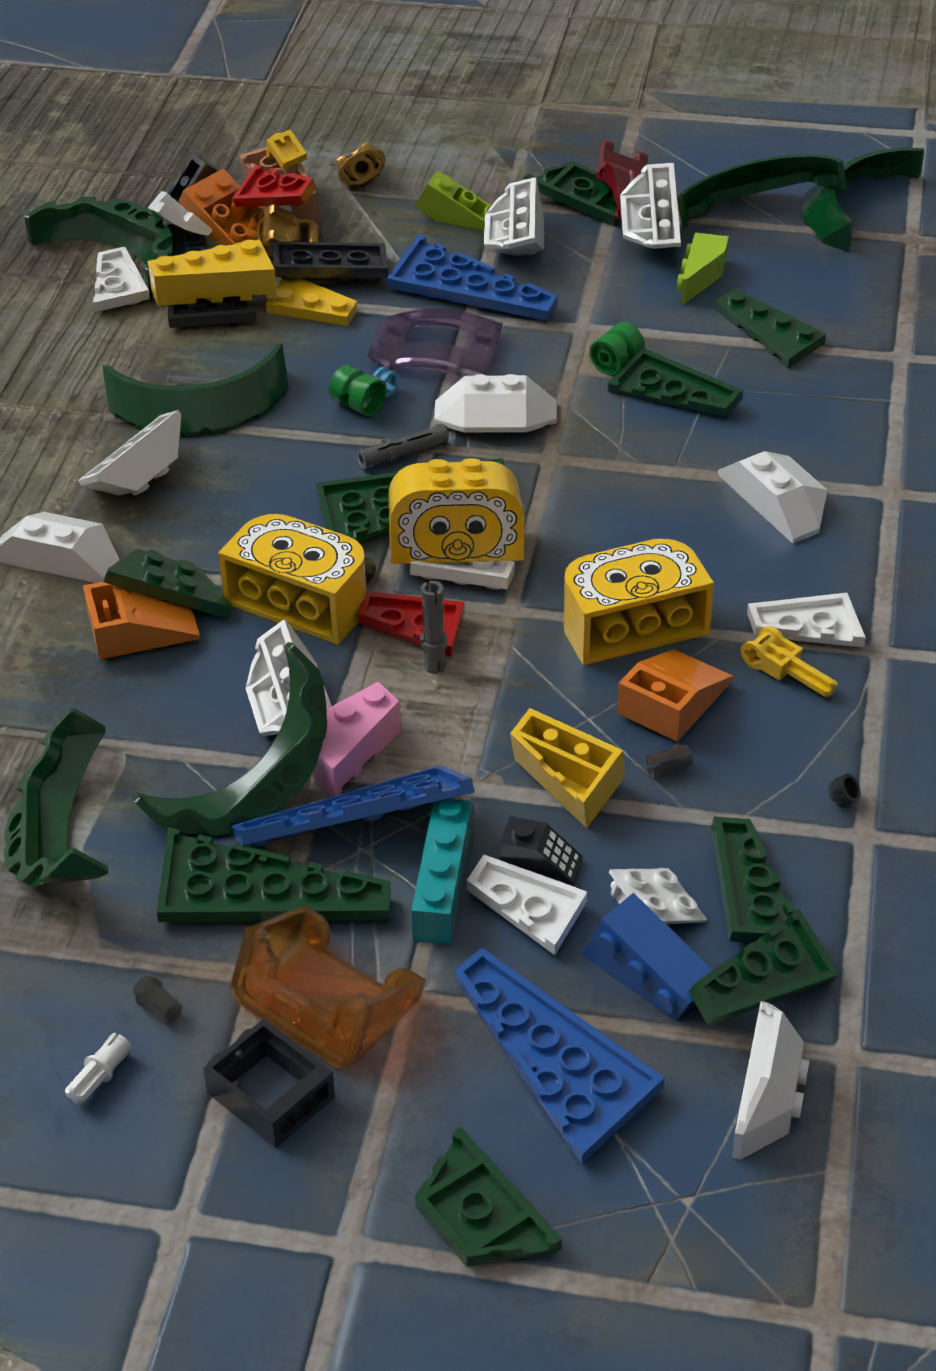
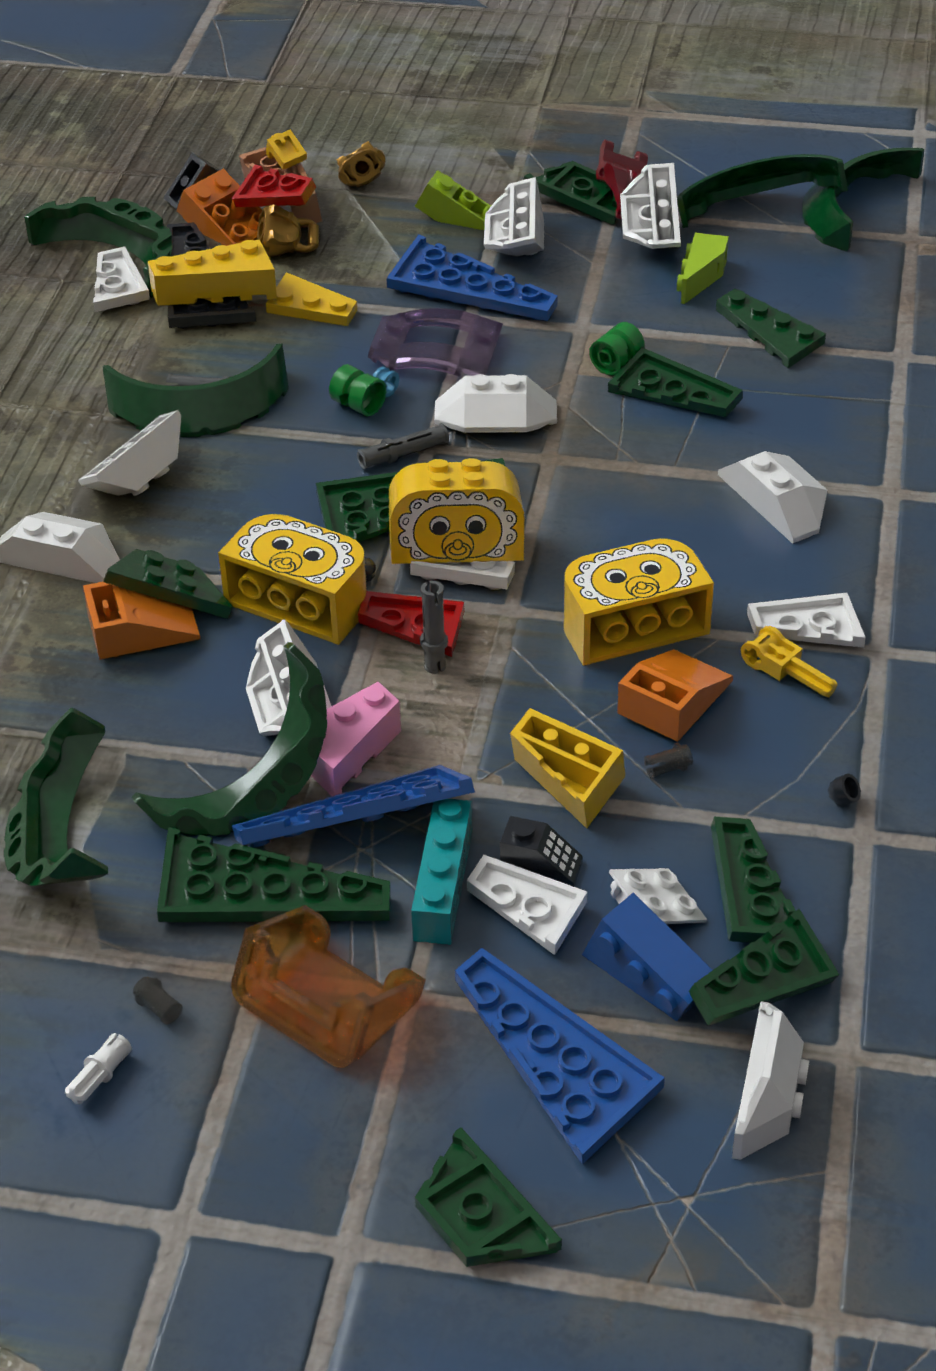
white slope [148,191,213,235] -> none
black window [203,1019,335,1148] -> none
black plate [272,242,389,281] -> none

